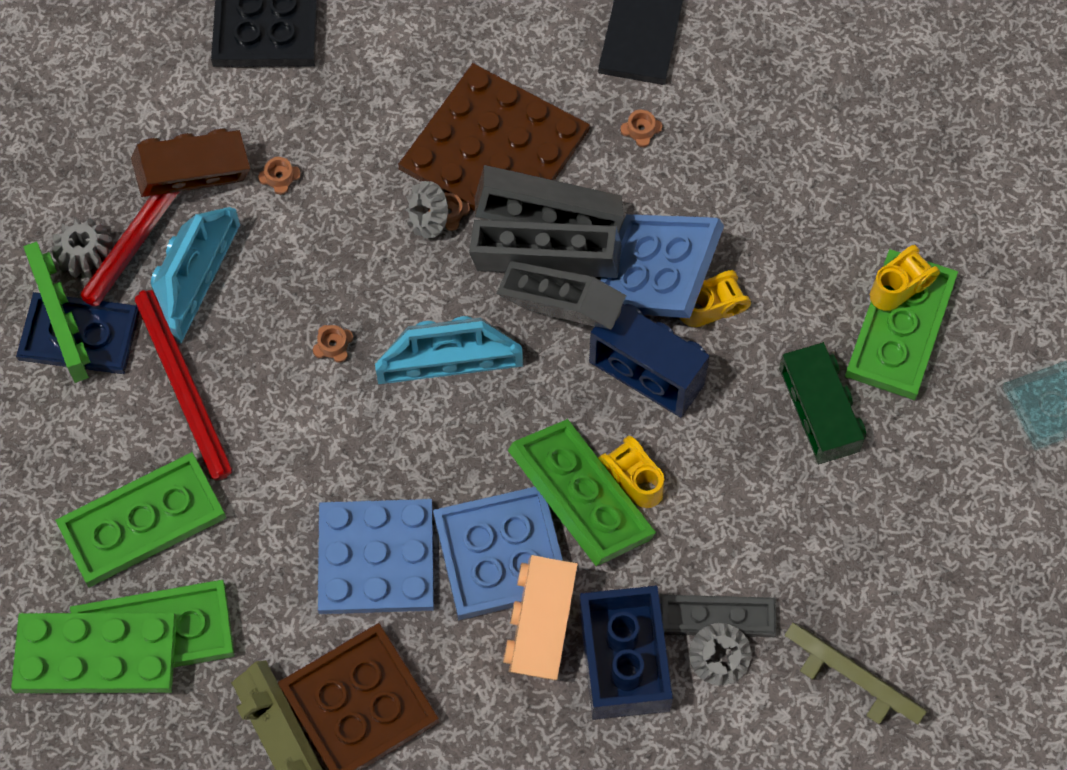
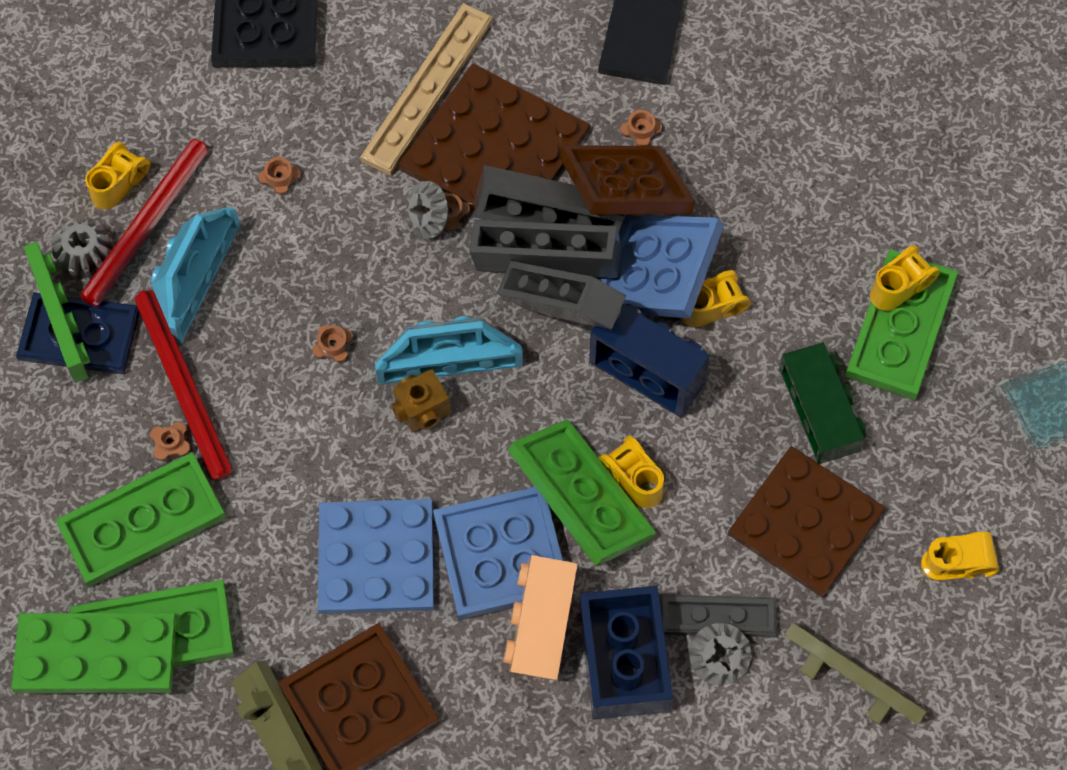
reddish brown brick [131,128,250,197] -> none
none -> yellow piece [85,141,150,209]
none -> nougat plate [150,422,190,461]
none -> tan tile [360,3,493,176]
none -> pearl gold brick [390,369,451,432]
none -> reddish brown plate [560,145,695,216]
none -> reddish brown plate [728,446,885,598]
none -> yellow piece [921,532,999,581]

